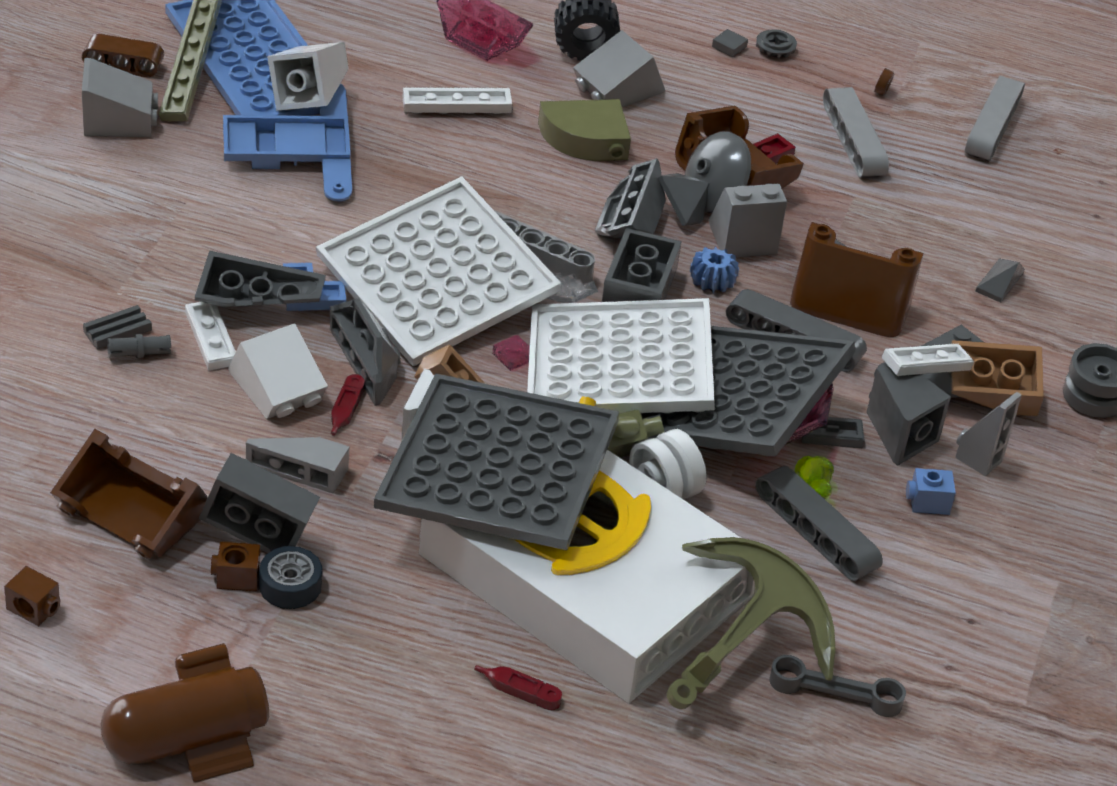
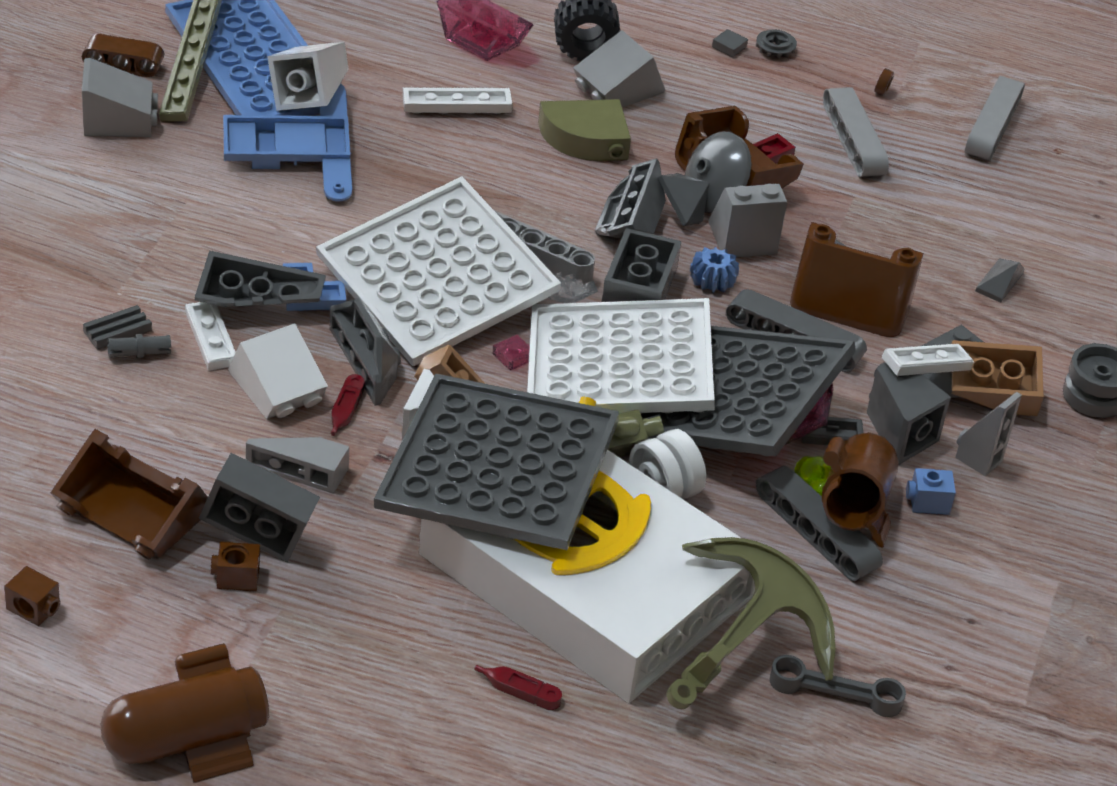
black wheel [259,546,322,609] -> none
none -> reddish brown piece [822,432,899,548]

